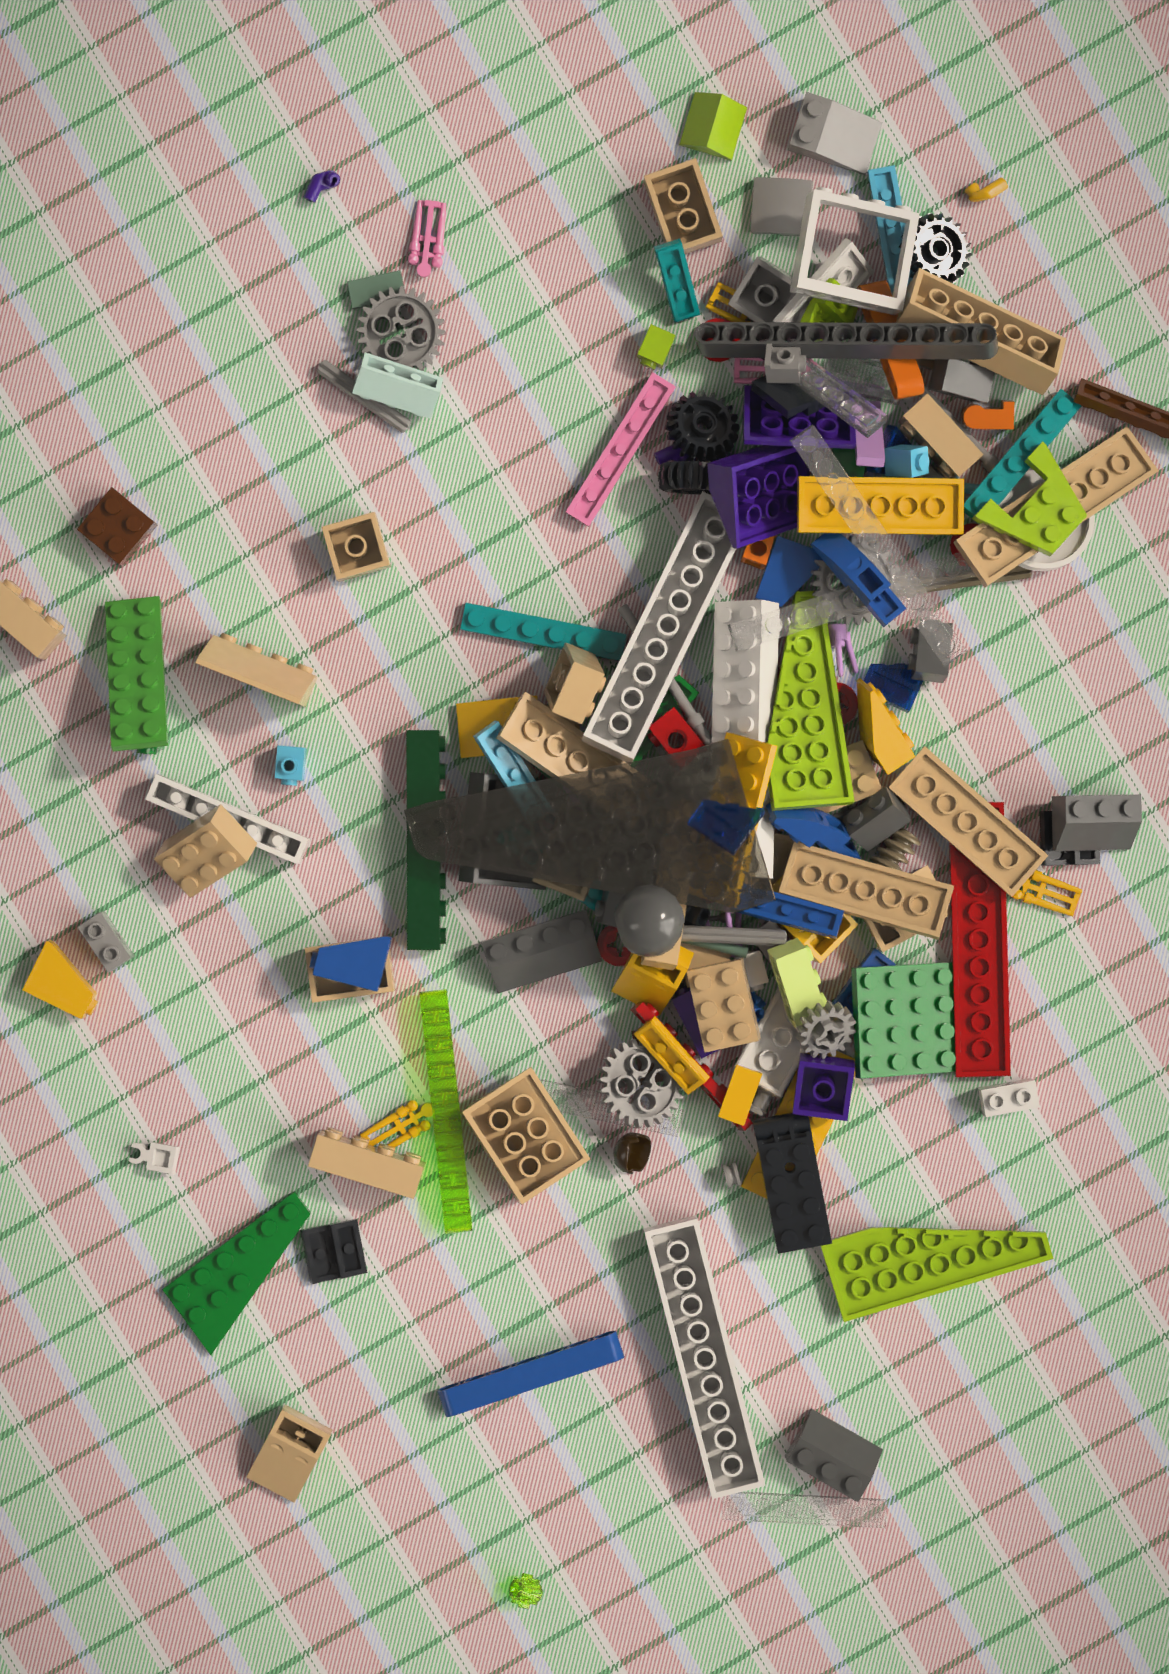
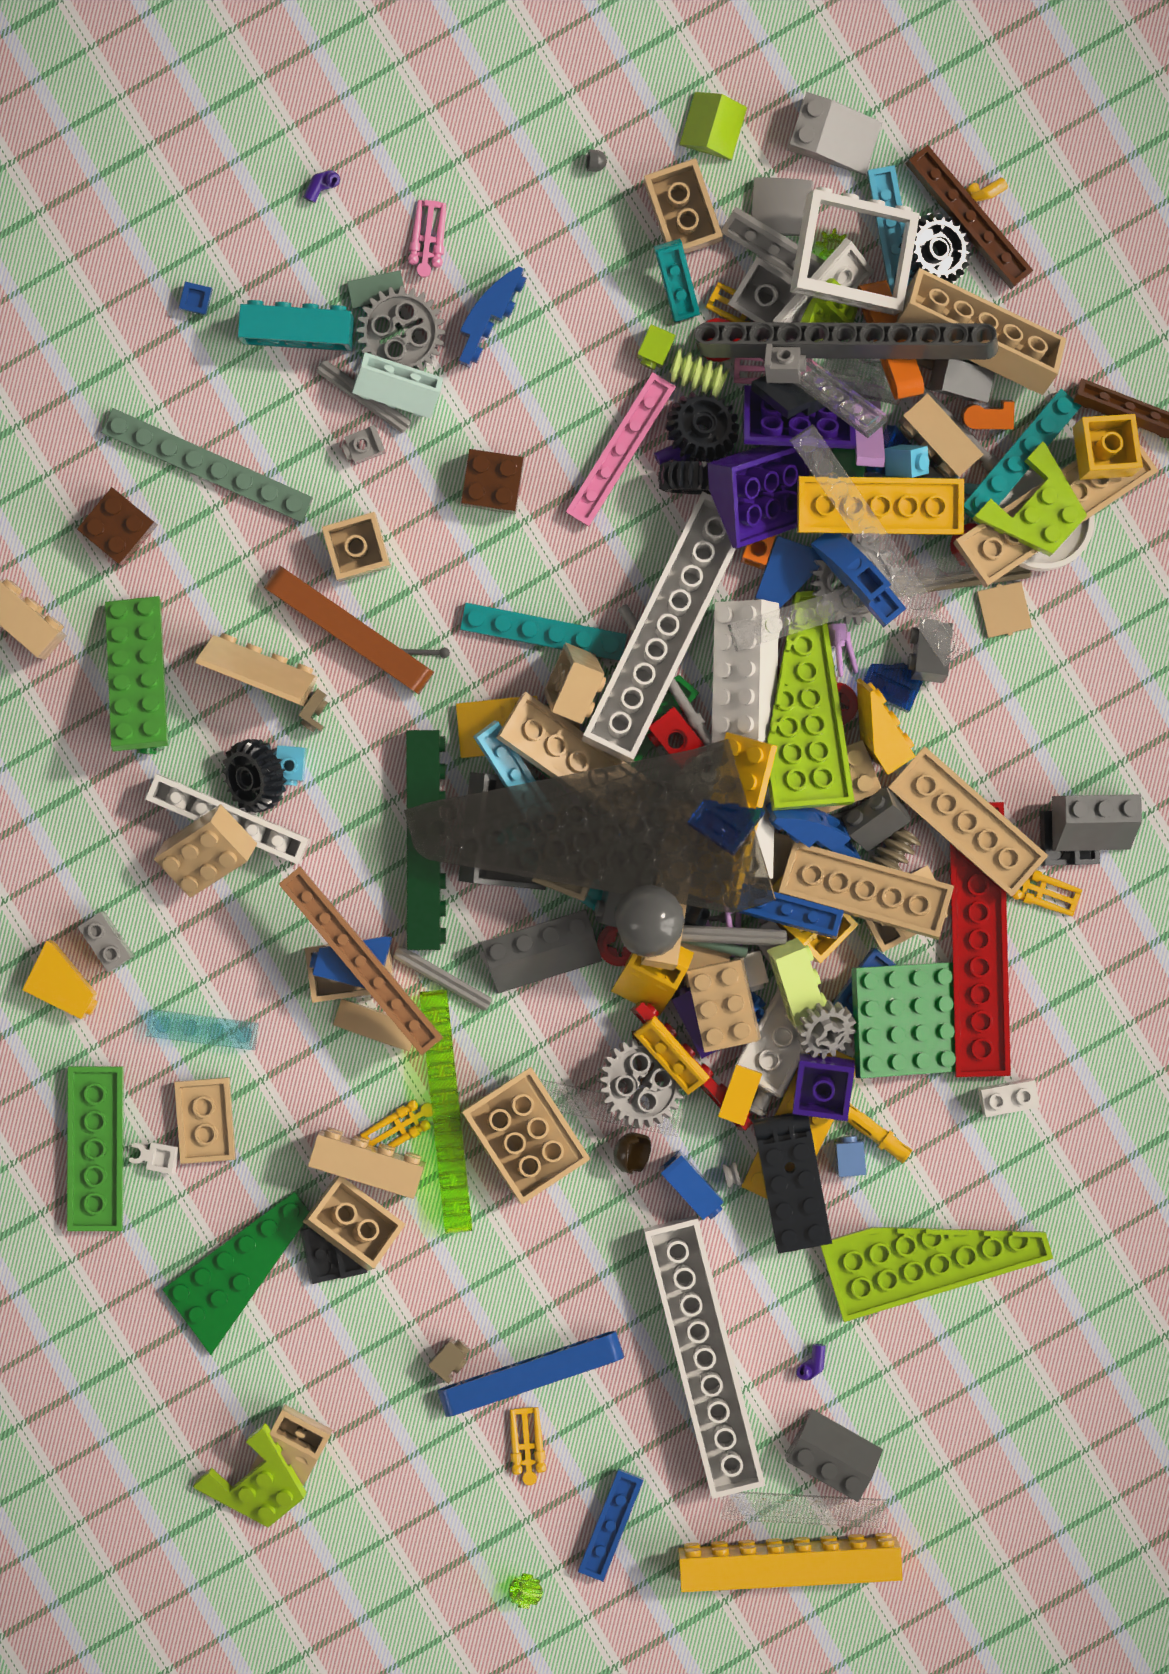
none -> bright green plate [67,1066,124,1231]
none -> sand green plate [101,408,313,523]
none -> clear light blue plate [146,1009,259,1050]
none -> tan plate [174,1077,236,1164]
none -> blue plate [179,281,213,316]
none -> lime wing [193,1423,307,1528]
none -> black gear [222,739,287,813]
none -> teal brick [238,300,354,352]
none -> dark orange beam [264,565,434,694]
none -> medium nougat plate [279,866,443,1056]
none -> dark tan bracket [299,688,328,733]
none -> tan brick [303,1176,406,1271]
none -> tan slope [333,999,412,1052]
none -> light grey brick [342,424,386,465]
none -> light grey axle [394,946,492,1011]
none -> dark grey hinge [400,647,450,658]
none -> dark tan brick [428,1338,470,1384]
none -> blue slope [459,266,527,368]
none -> reddish brown brick [461,449,524,514]
none -> yellow piece [510,1407,546,1486]
none -> blue plate [578,1468,644,1582]
none -> dark grey hinge [586,149,607,172]
none -> blue slope [660,1150,724,1220]
none -> yellowish green piece [669,348,730,399]
none -> yellow brick [678,1533,903,1592]
none -> light grey plate [721,206,825,278]
none -> dark purple arm [796,1344,826,1381]
none -> clear neon green gear [815,228,847,258]
none -> medium blue brick [834,1135,866,1177]
none -> yellow pin [847,1103,912,1164]
none -> reddish brown plate [905,145,1034,289]
none -> tan piece [977,581,1032,638]
none -> yellow brick [1072,414,1143,480]

